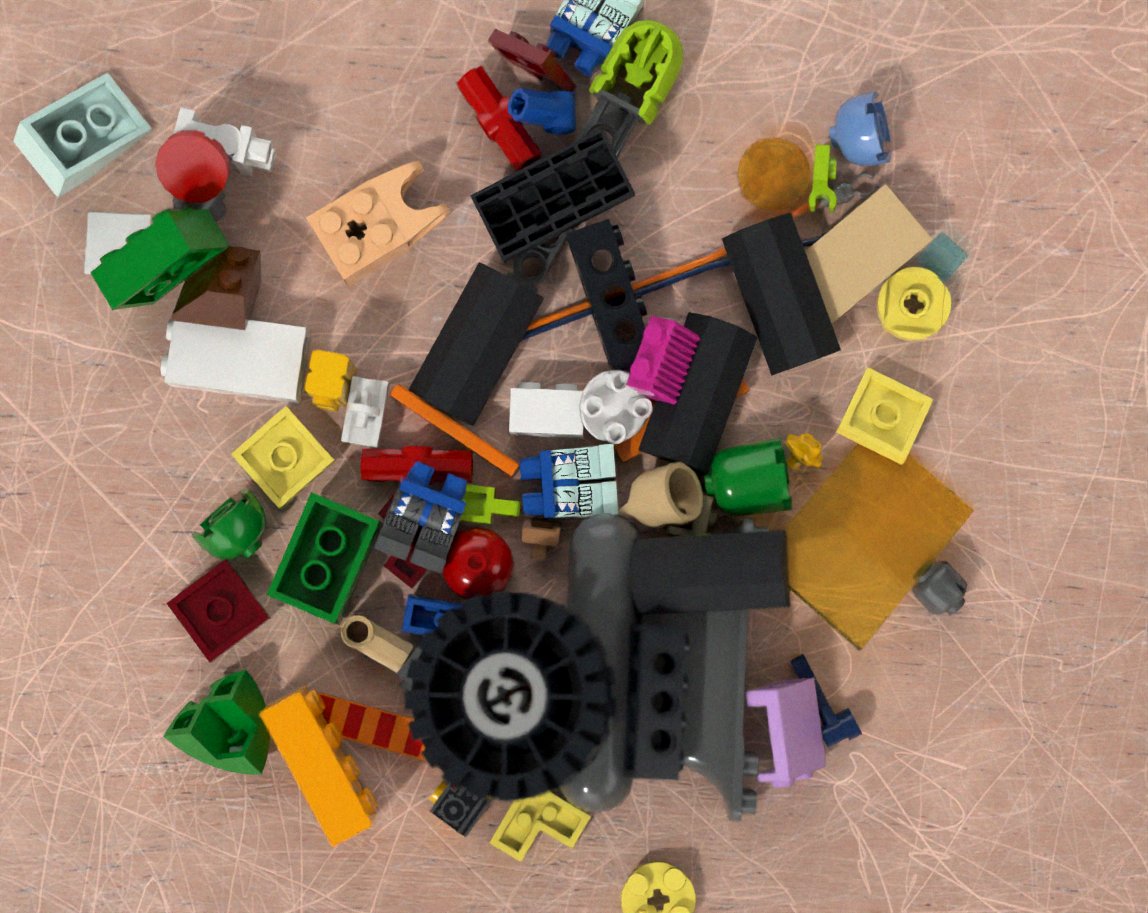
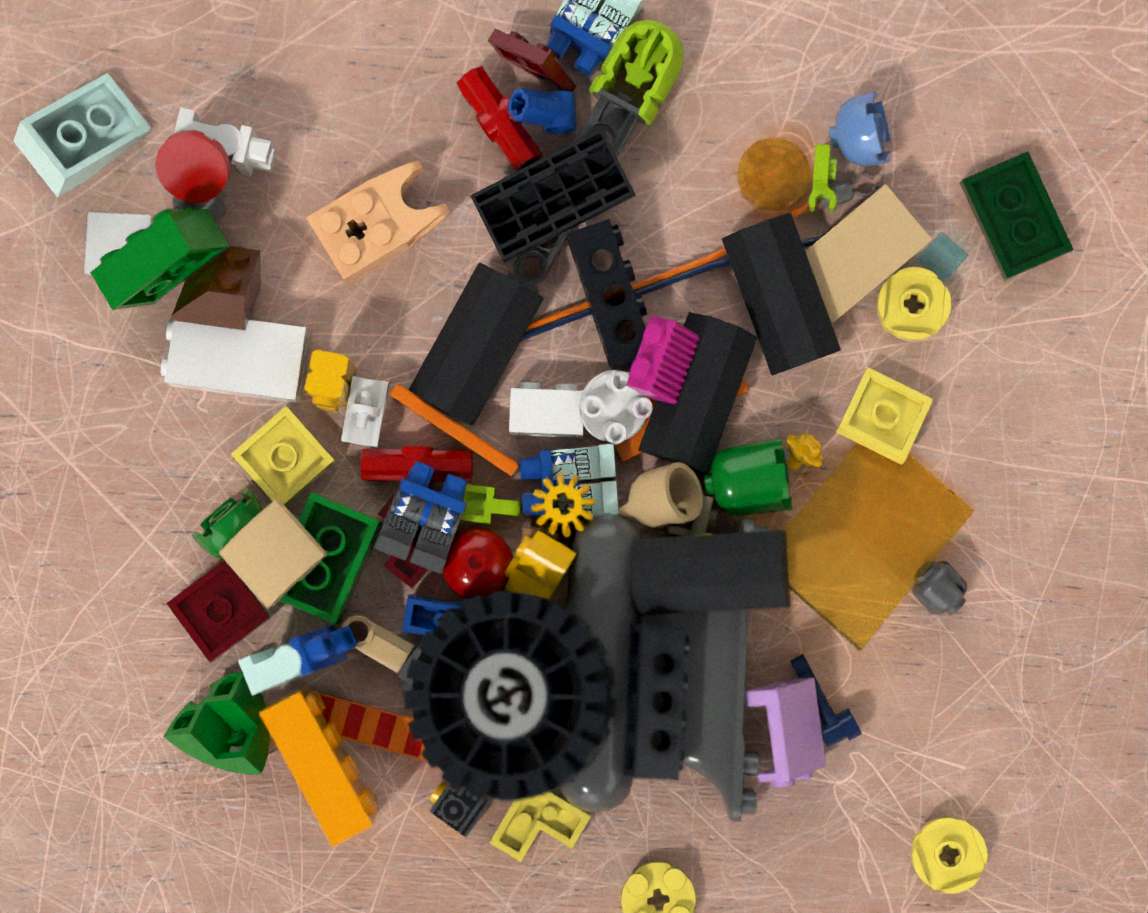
none -> tan slope [219,499,327,608]
none -> hips [238,625,357,695]
none -> yellow brick [505,530,576,599]
none -> yellow gear [532,473,595,537]
none -> light yellow plate [911,817,988,894]
none -> dark green plate [960,151,1074,281]

